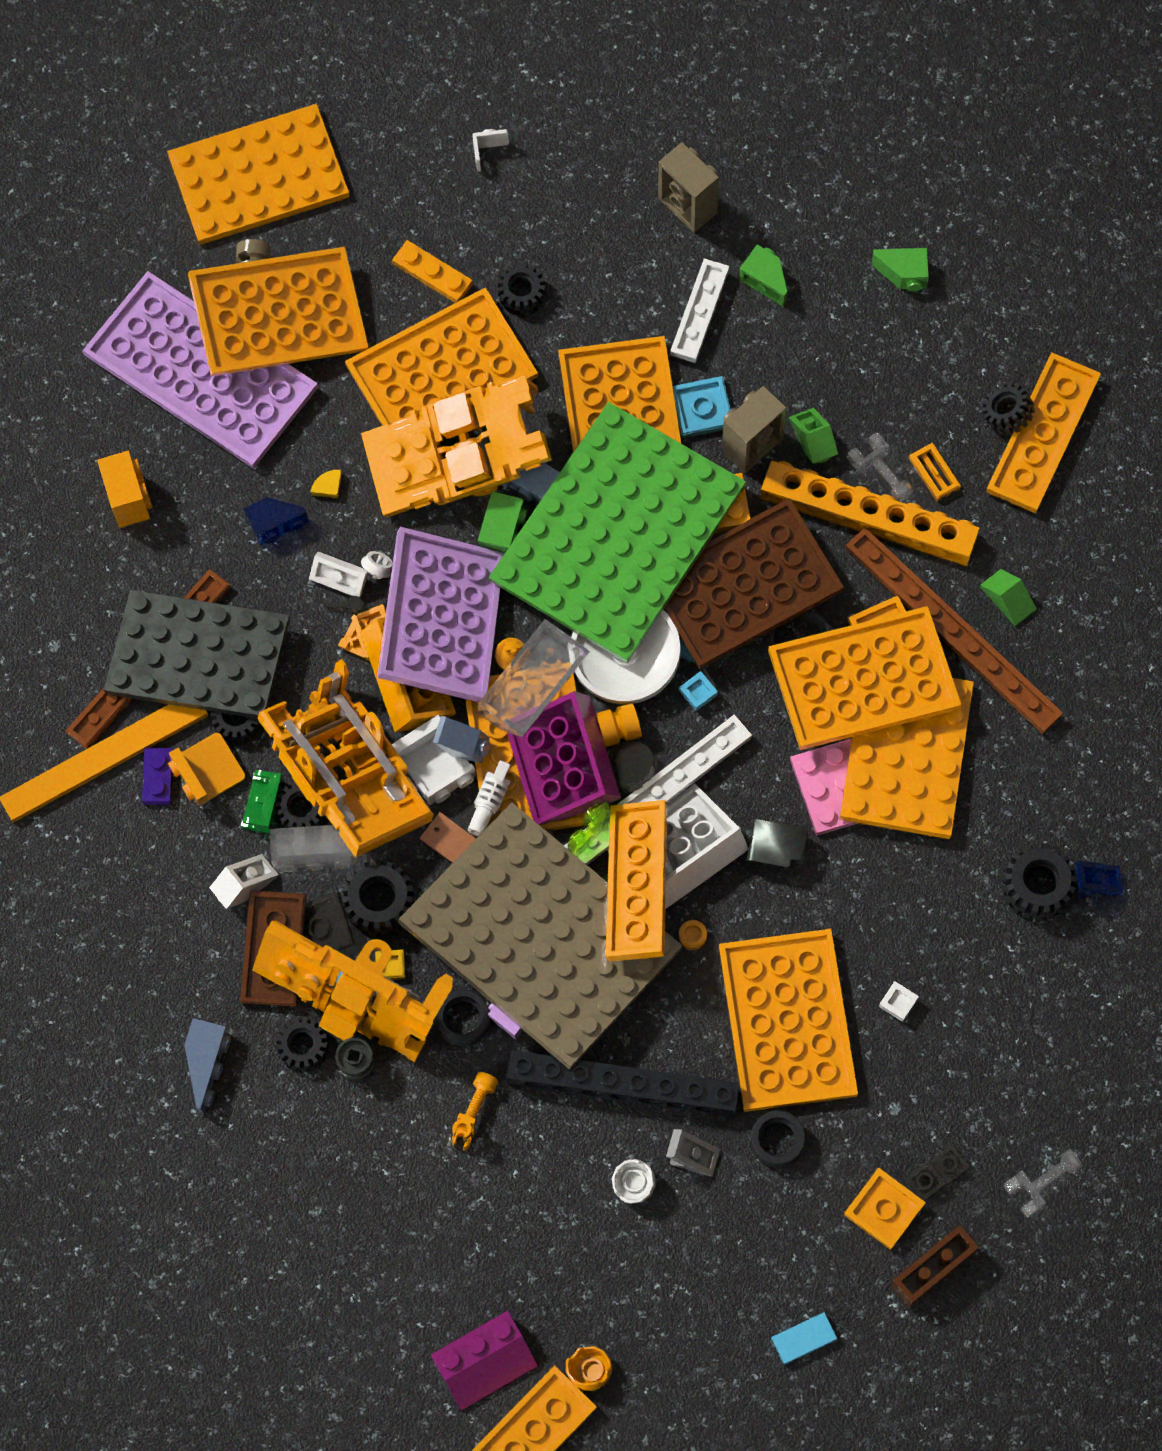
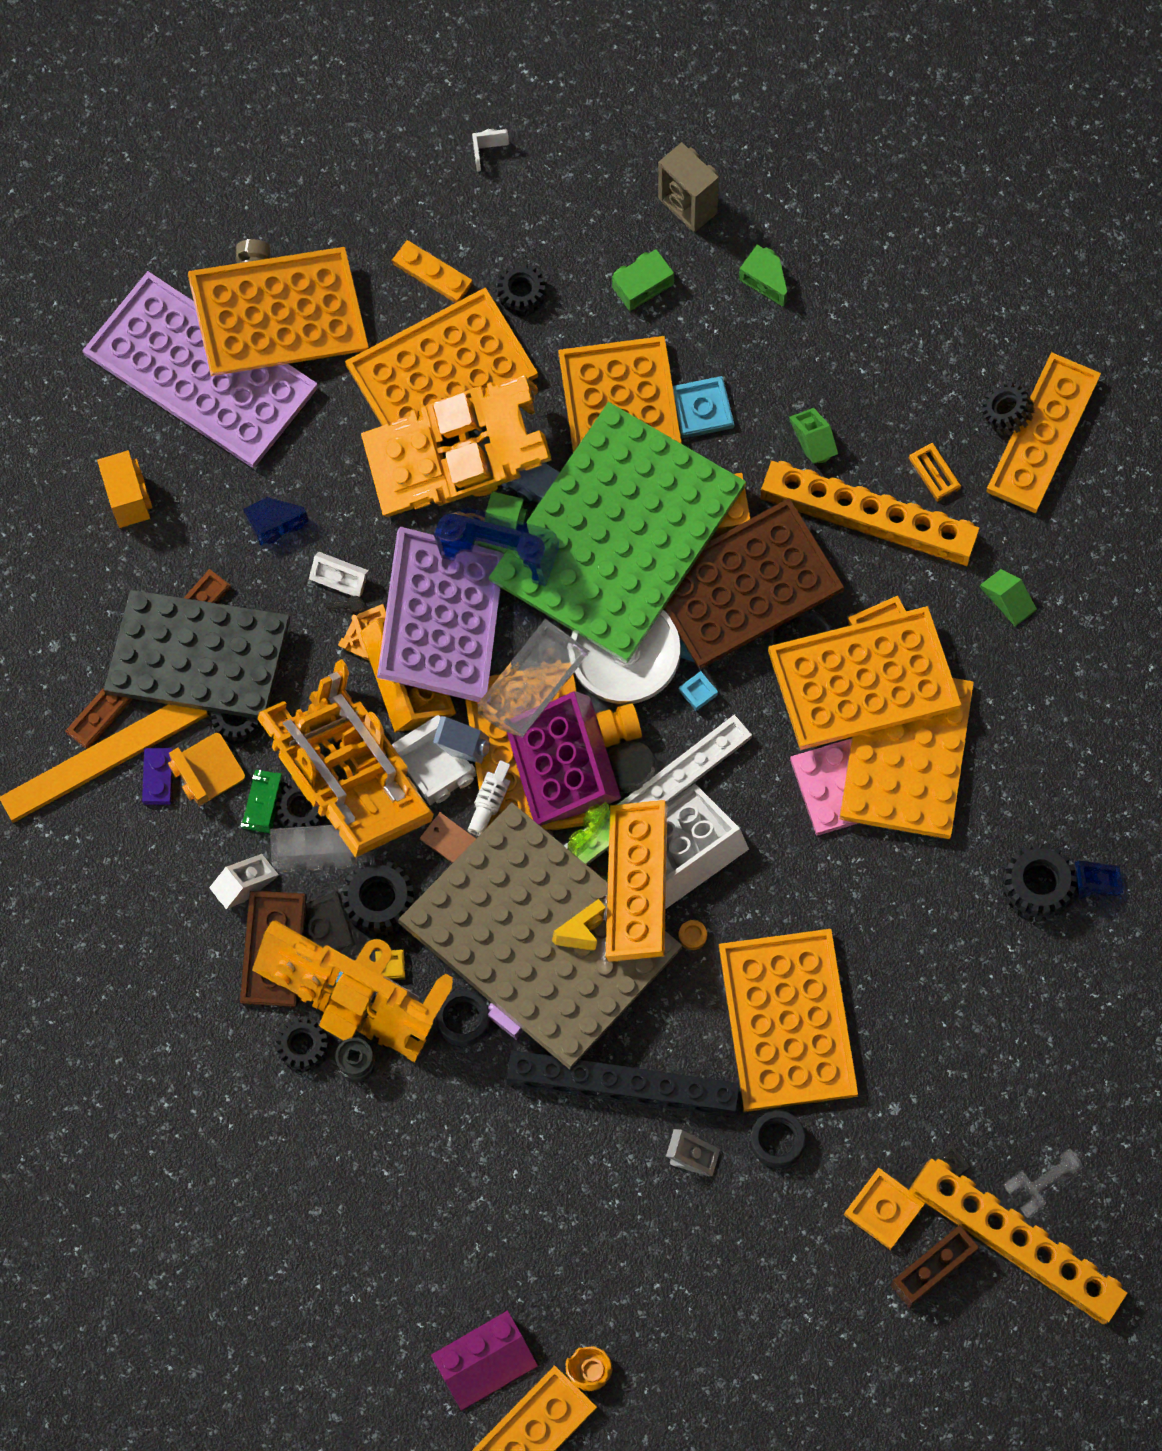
light orange plate [167,104,350,245] -> none
sand blue slope [184,1018,231,1114] -> none
yellow tile [311,470,342,498] -> none
white hat [361,551,393,579] -> none
light orange bar [452,1072,498,1151] -> none
light orange hat [495,638,528,672] -> none
white hair [612,1159,656,1204] -> none
white plate [670,259,729,363] -> none
dark tan brick [722,386,786,474] -> none
pearl dark grey piece [746,819,808,874] -> none
medium azure tile [771,1312,837,1365] -> none
dark orange plate [845,528,1063,735] -> none
clear bar [847,432,914,502] -> none
bright green slope [872,248,929,292] -> none
white plate [879,981,919,1022] -> none
none -> clear blue windscreen [434,508,559,586]
none -> yellow slope [552,899,606,950]
none -> bright green brick [612,249,674,311]
none -> light orange brick [908,1158,1127,1325]

